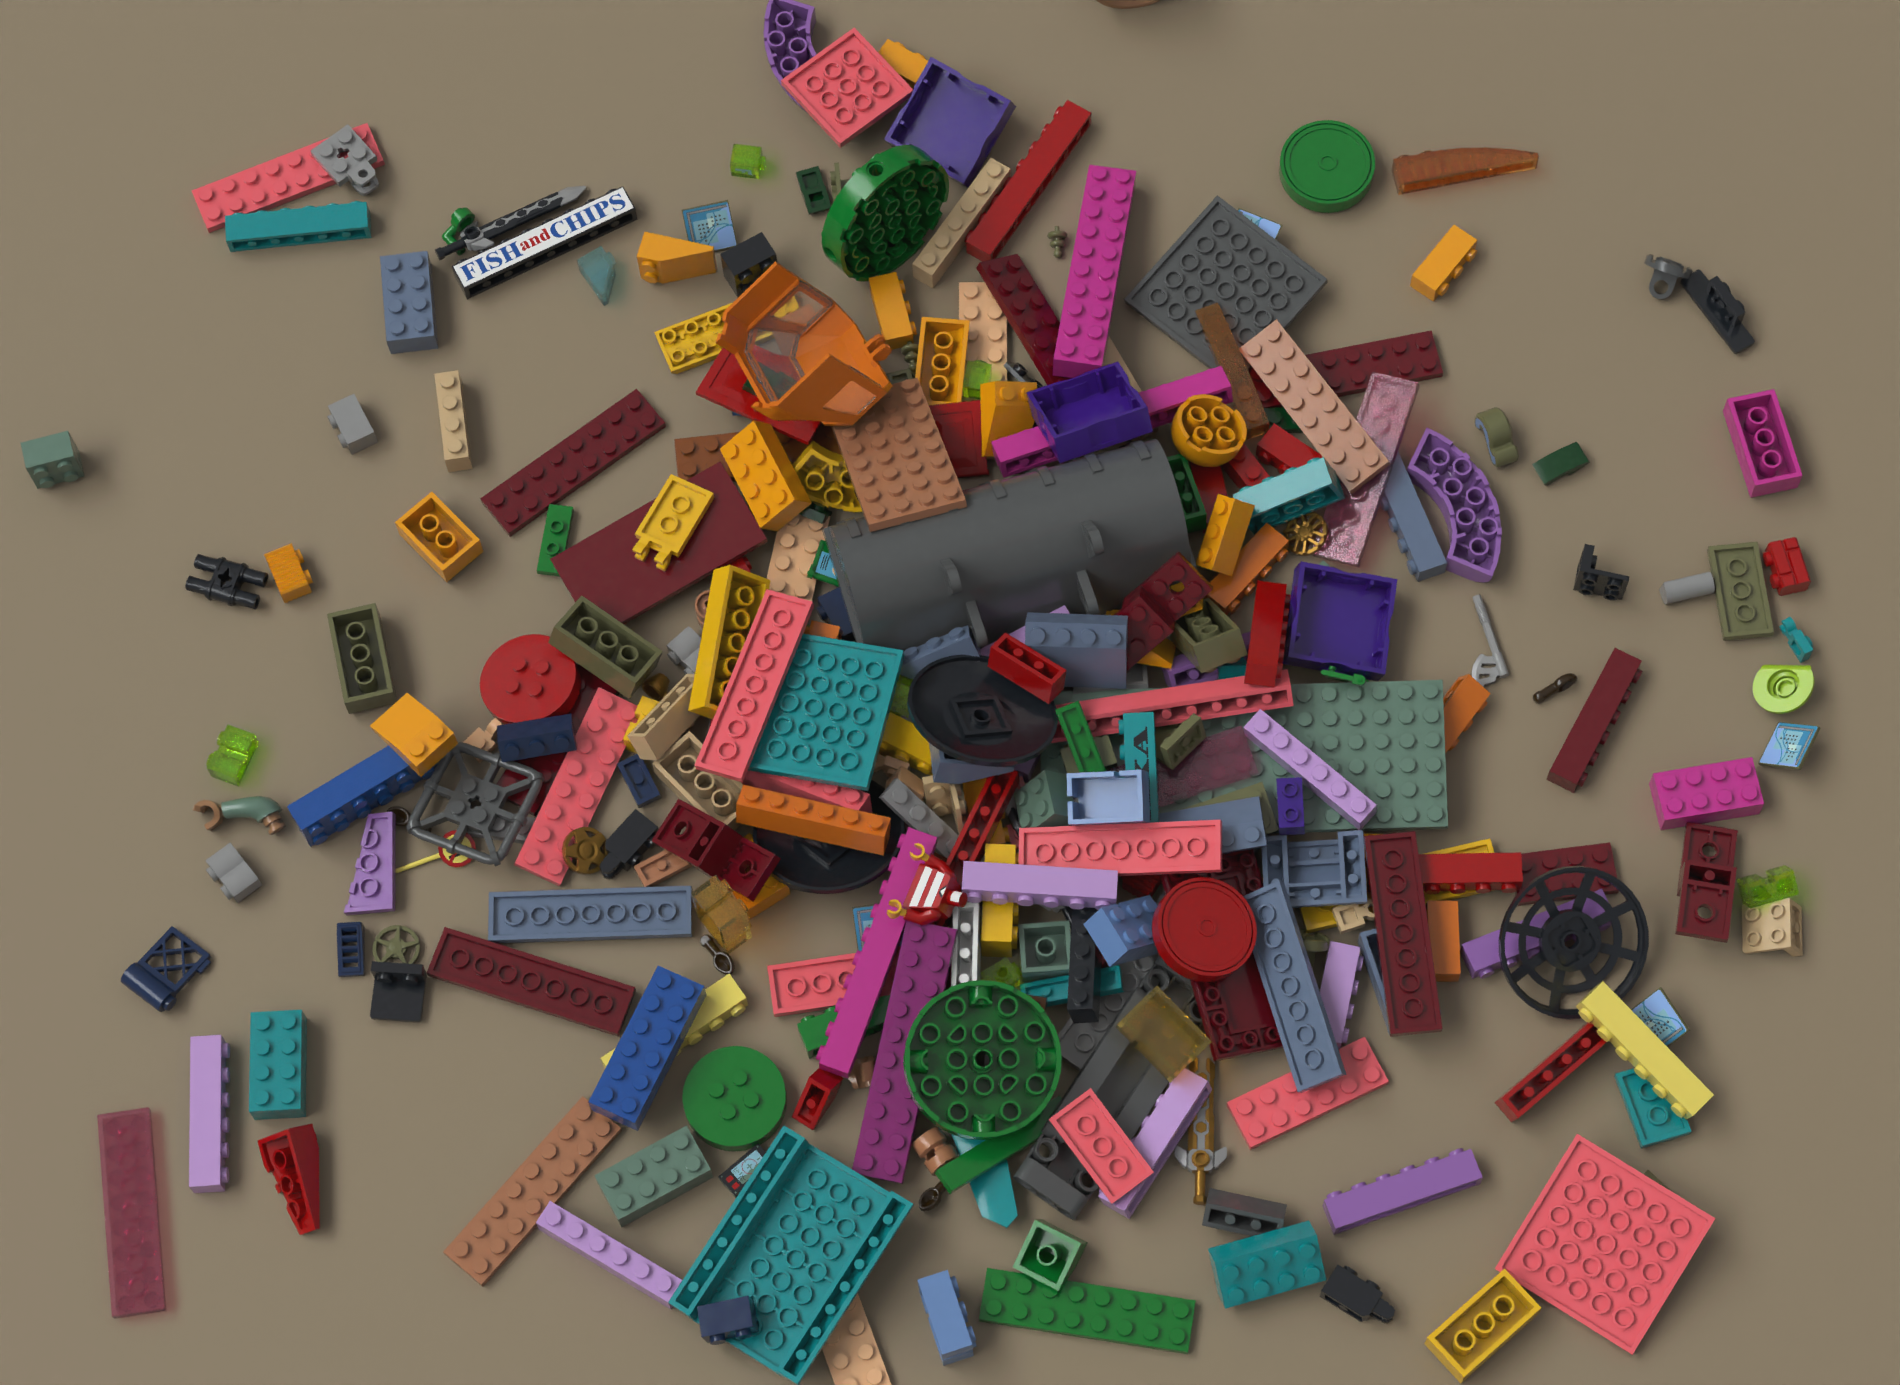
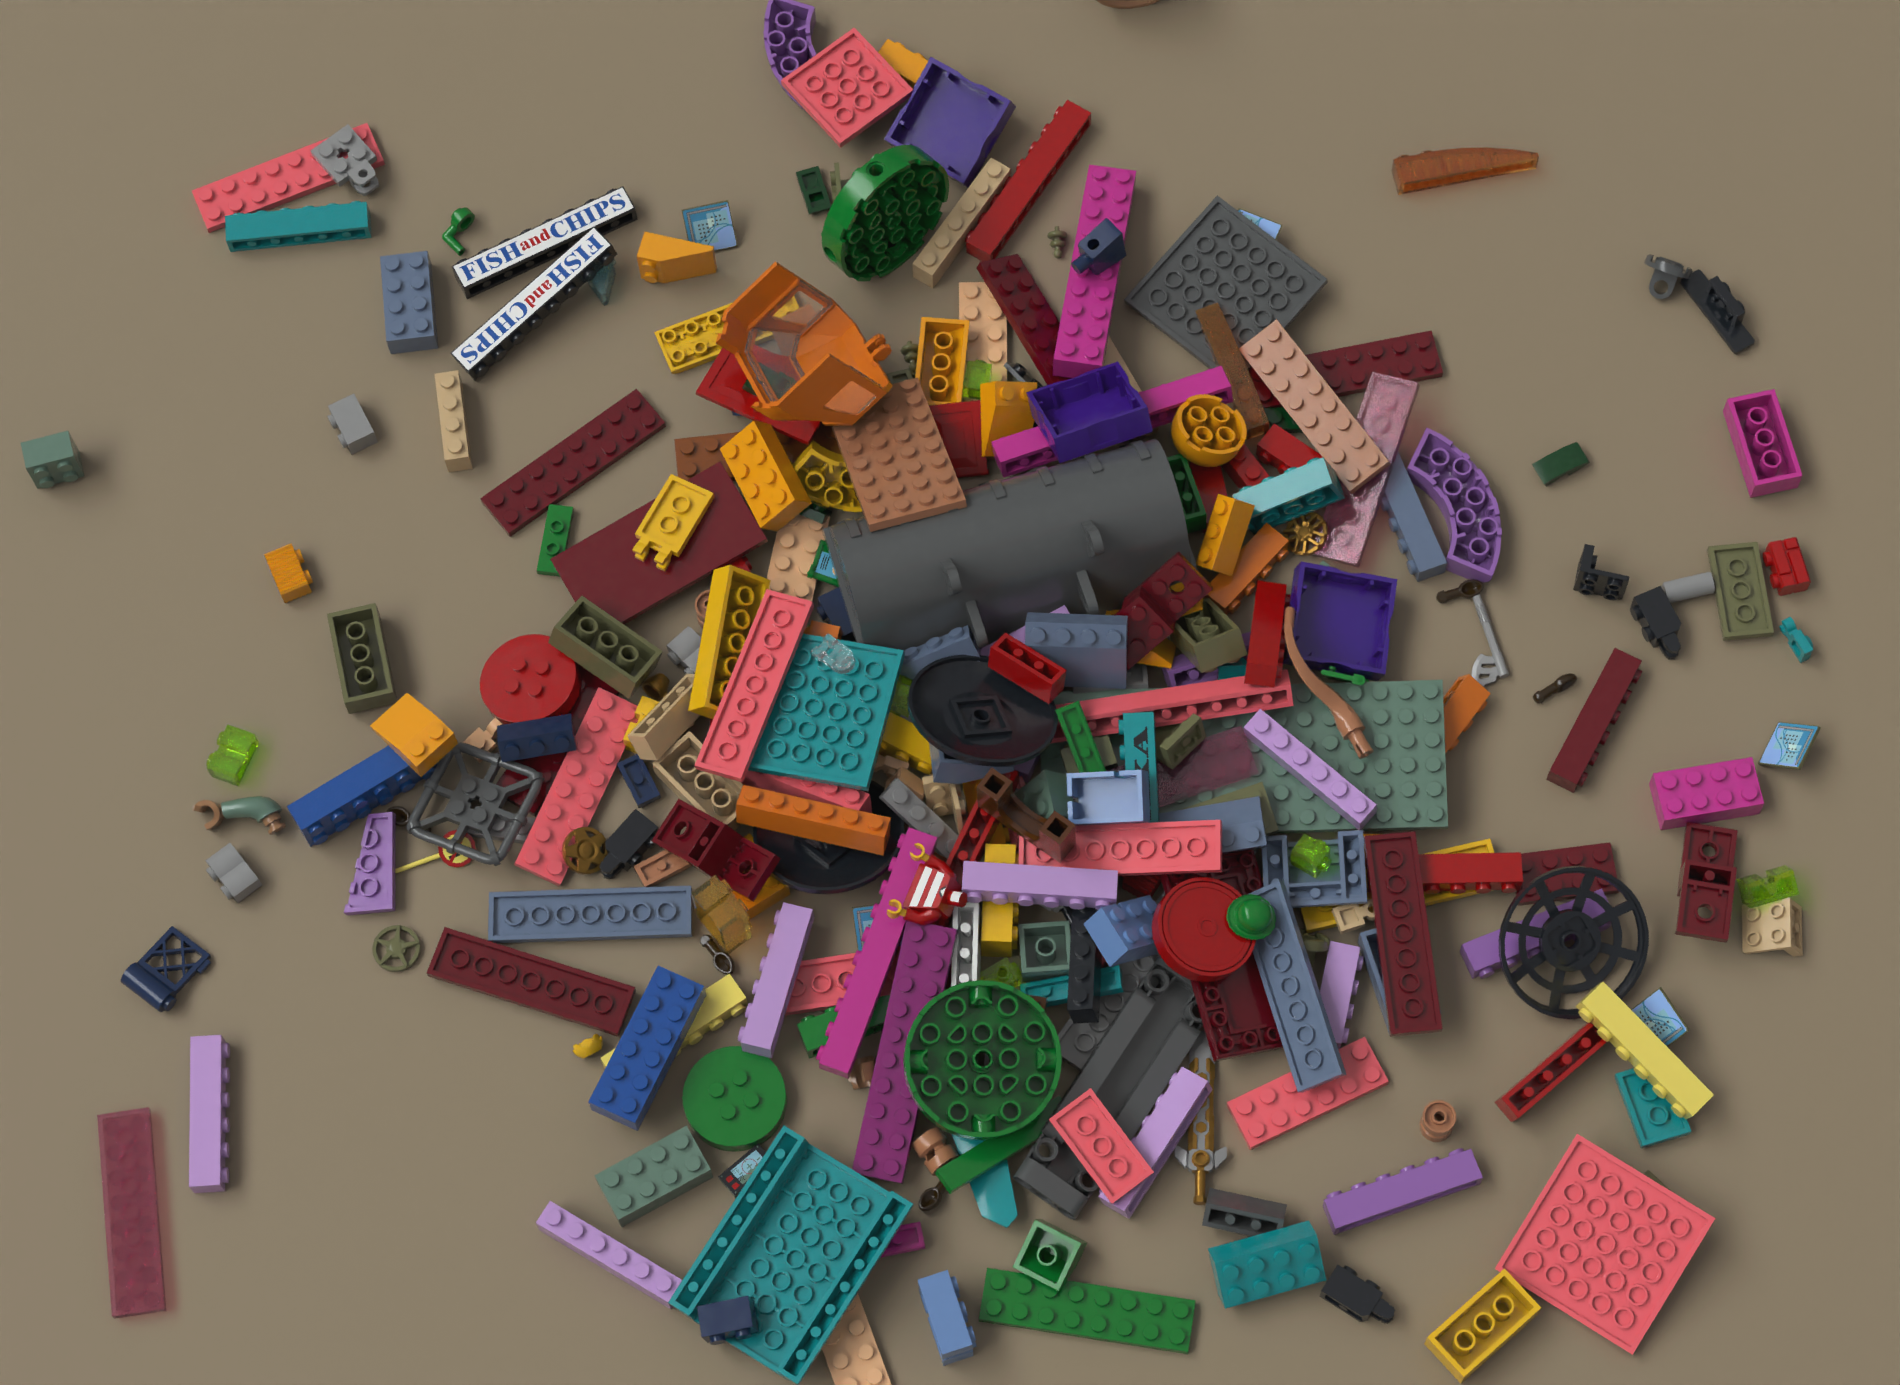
black pin [185,554,269,609] -> none
teal brick [249,1010,307,1120] -> none
red wedge [257,1124,320,1235] -> none
dark blue slope [337,922,365,977] -> none
black bracket [370,961,427,1022] -> none
light orange brick [395,492,484,582] -> none
black sword [435,186,586,260] -> none
nougat plate [443,1096,622,1287] -> none
black brick [720,232,777,297] -> none
clear neon green brick [730,144,766,179] -> none
red slope [792,1068,844,1130] -> none
light orange brick [868,272,917,350] -> none
clear yellow piece [1116,986,1212,1083] -> none
dark purple brick [1276,777,1305,835] -> none
green brick [1279,120,1375,213] -> none
light orange brick [1410,225,1477,302] -> none
orange brick [1426,901,1461,982] -> none
olive animal [1474,407,1519,468] -> none
lime hat [1753,665,1815,714] -> none
none -> brick [451,227,617,381]
none -> yellow plate [572,1033,603,1059]
none -> lavender brick [738,902,814,1058]
none -> clear plate [810,633,856,674]
none -> dark pink plate [880,1222,926,1258]
none -> reddish brown arch [976,767,1076,863]
none -> dark blue torso [1071,218,1127,275]
none -> green hat [1226,894,1276,940]
none -> nougat animal [1284,607,1373,759]
none -> clear neon green brick [1290,833,1332,878]
none -> nougat wheel [1419,1100,1456,1142]
none -> dark brown piece [1436,579,1484,603]
none -> black hinge [1630,586,1681,660]

